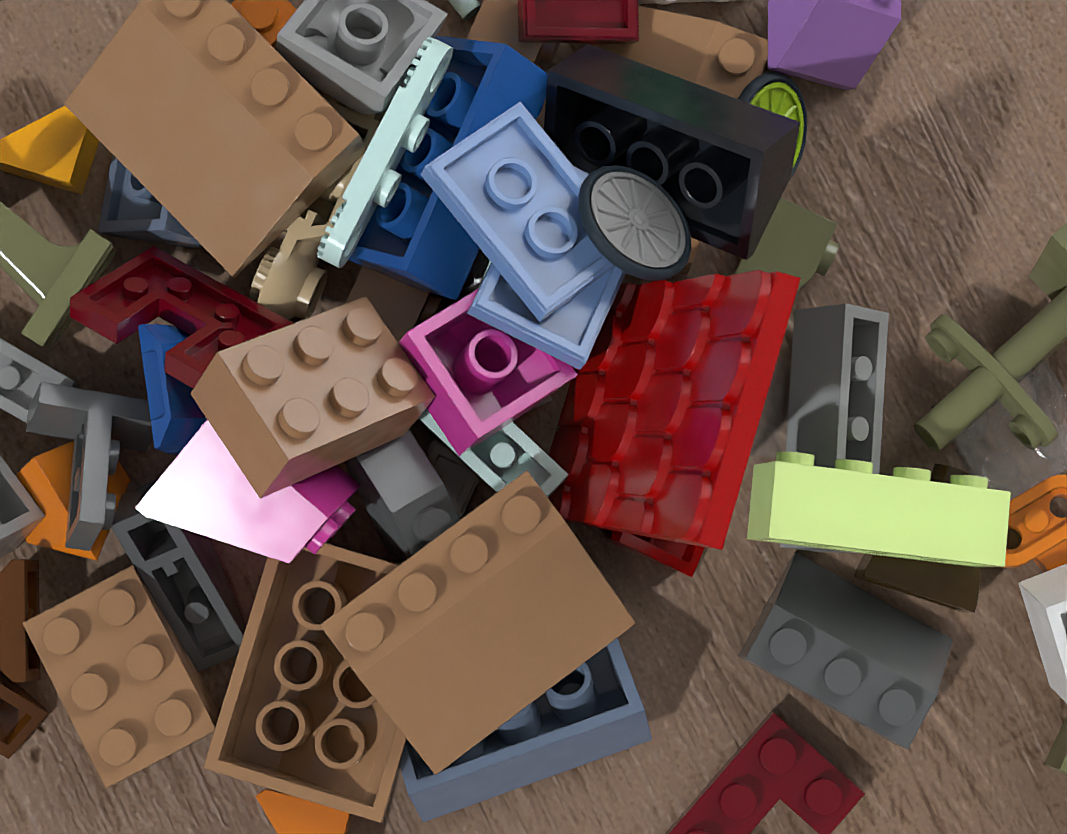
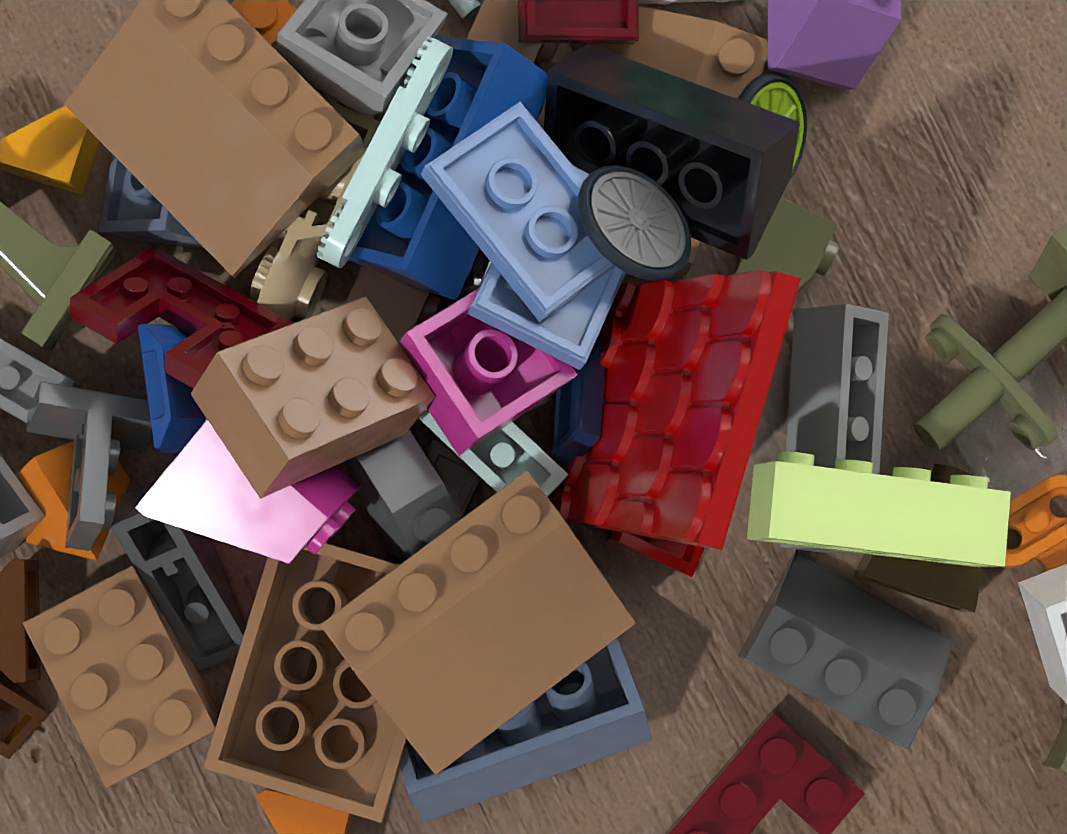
none -> dark blue tile [552,335,605,465]

